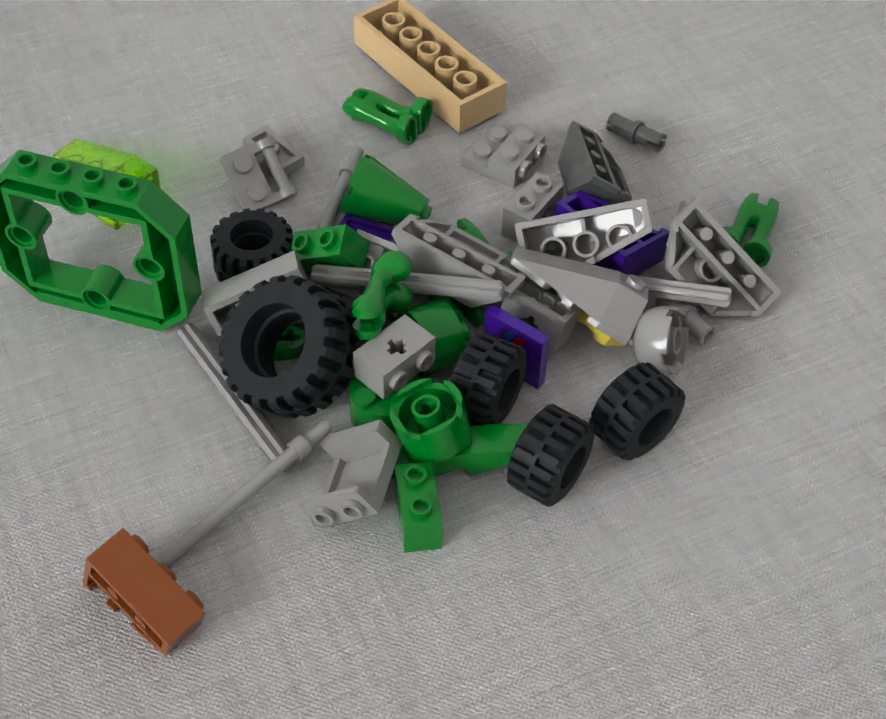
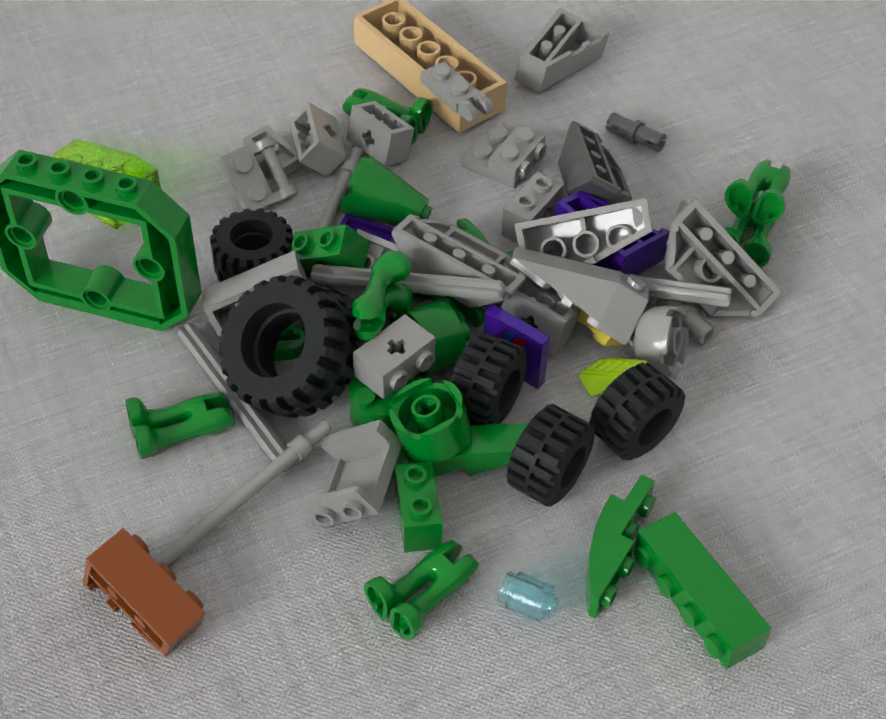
none -> green piece [125,392,235,459]
none -> light grey brick [290,102,347,177]
none -> light grey brick [346,101,415,166]
none -> green piece [364,540,479,639]
none -> light grey hinge [420,61,494,122]
none -> clear light blue brick [498,571,559,622]
none -> light grey wedge [514,8,610,93]
none -> lime slope [578,358,647,397]
none -> green slope [586,474,656,618]
none -> green brick [633,512,772,669]
none -> green piece [725,160,791,224]

